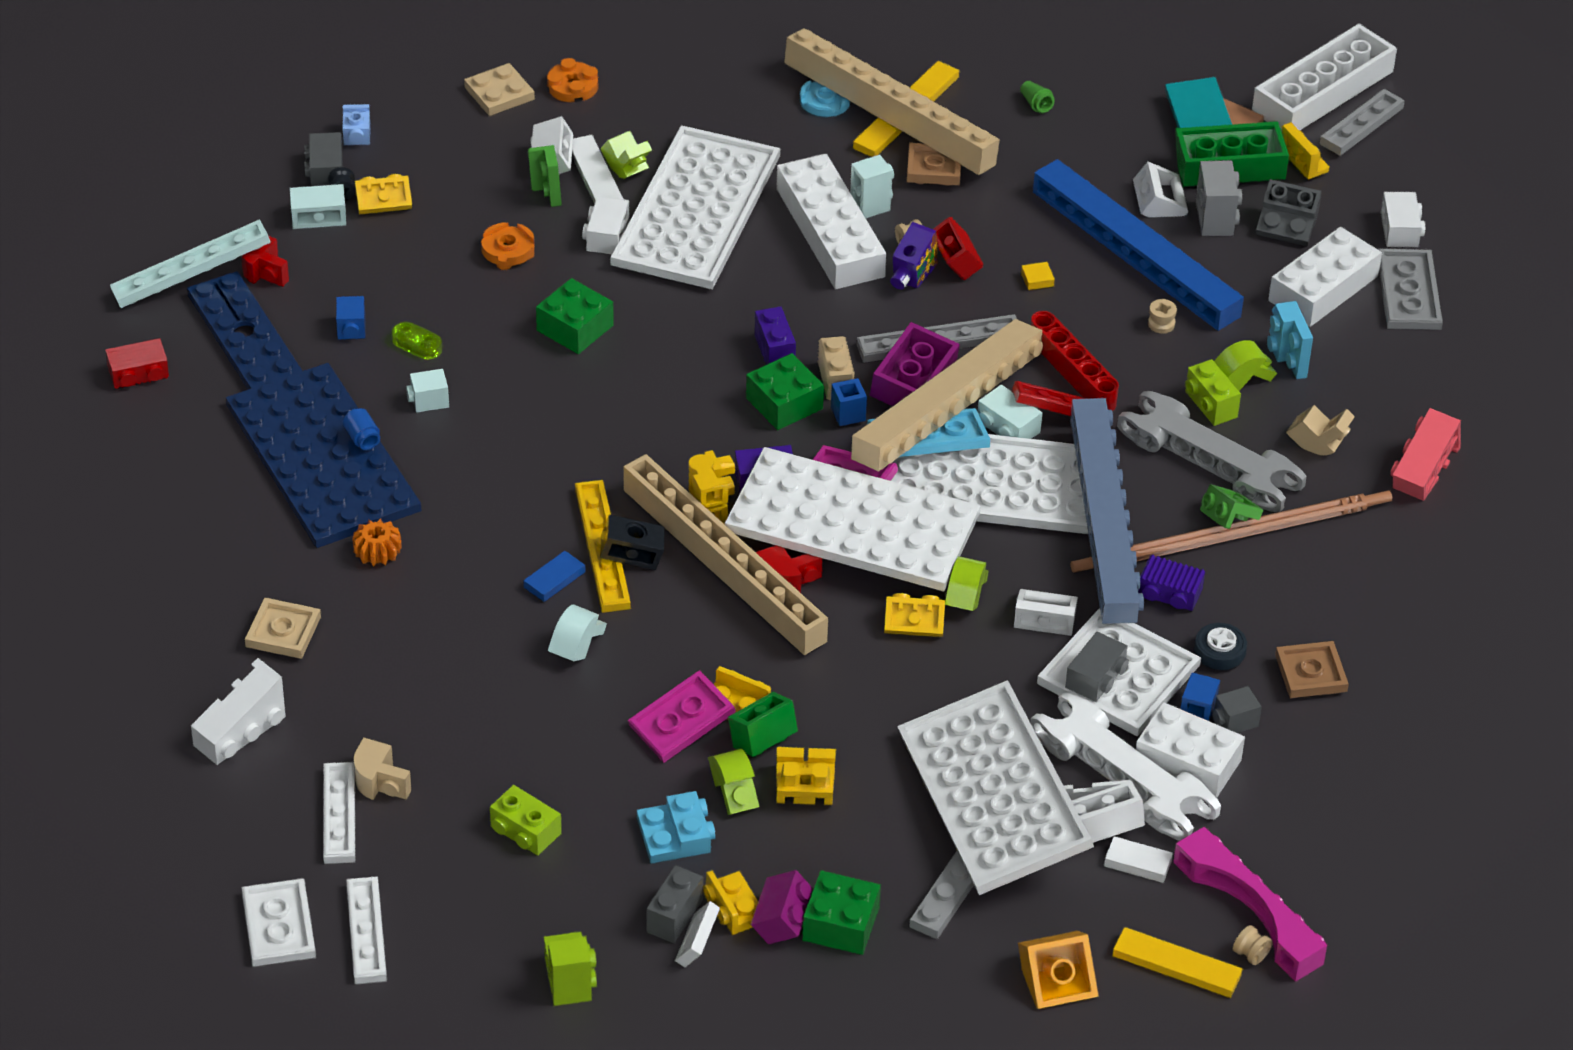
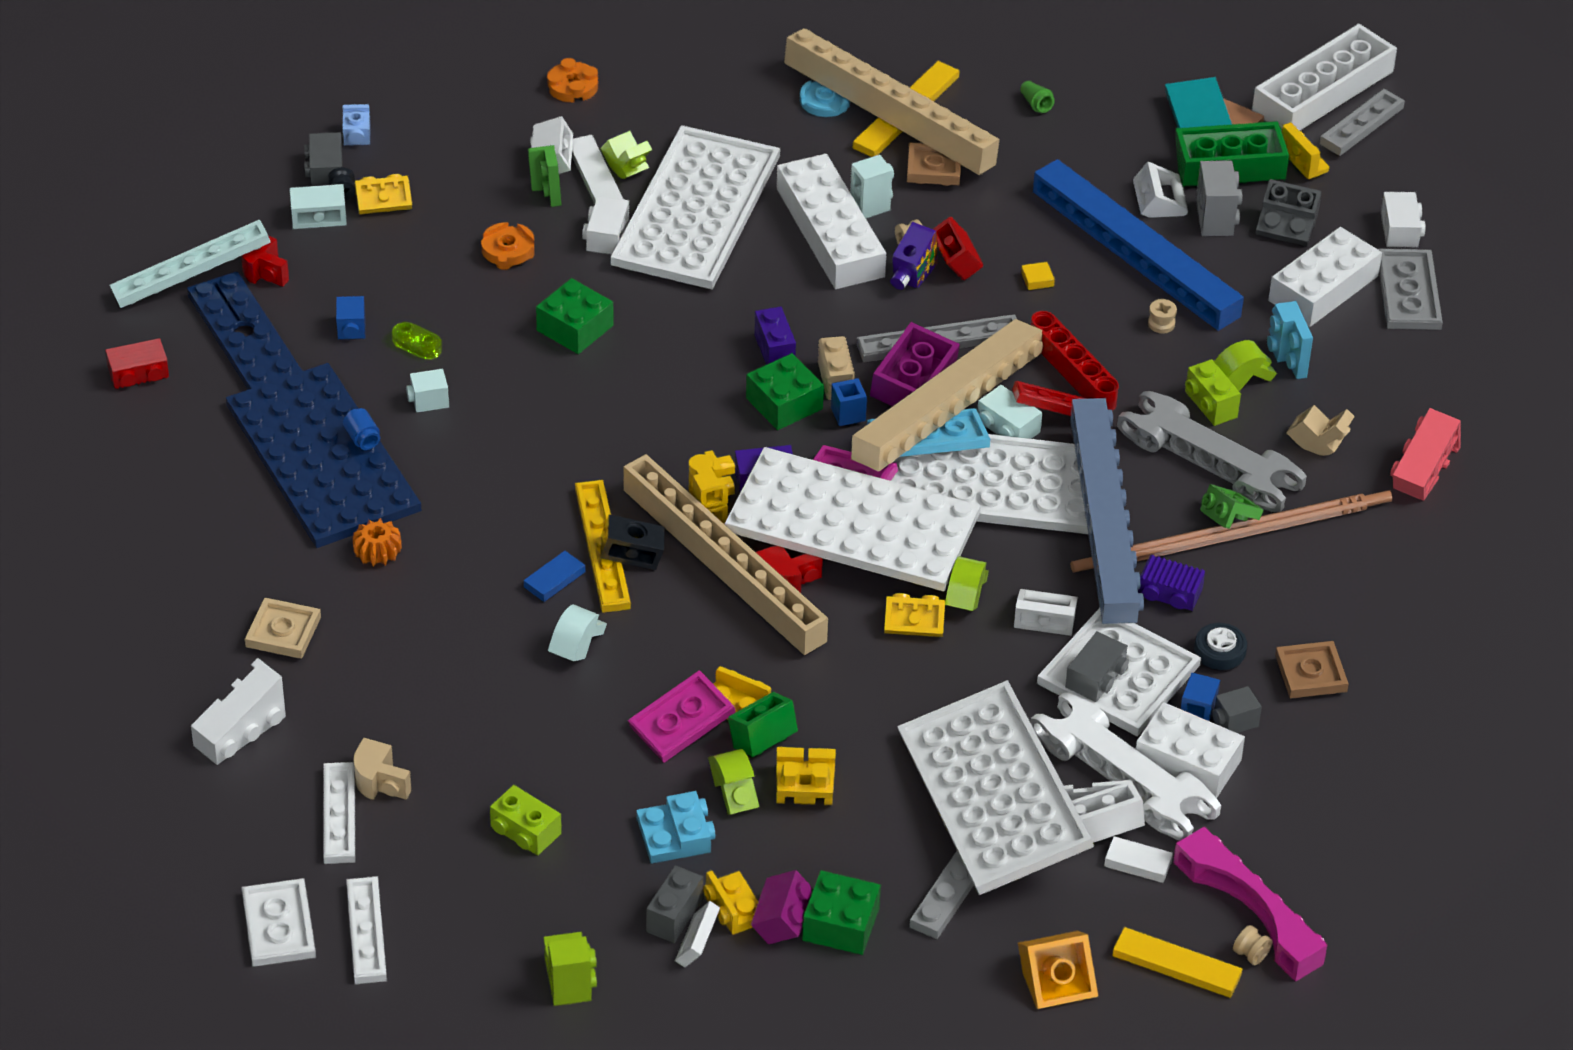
tan plate [464,63,535,116] -> none

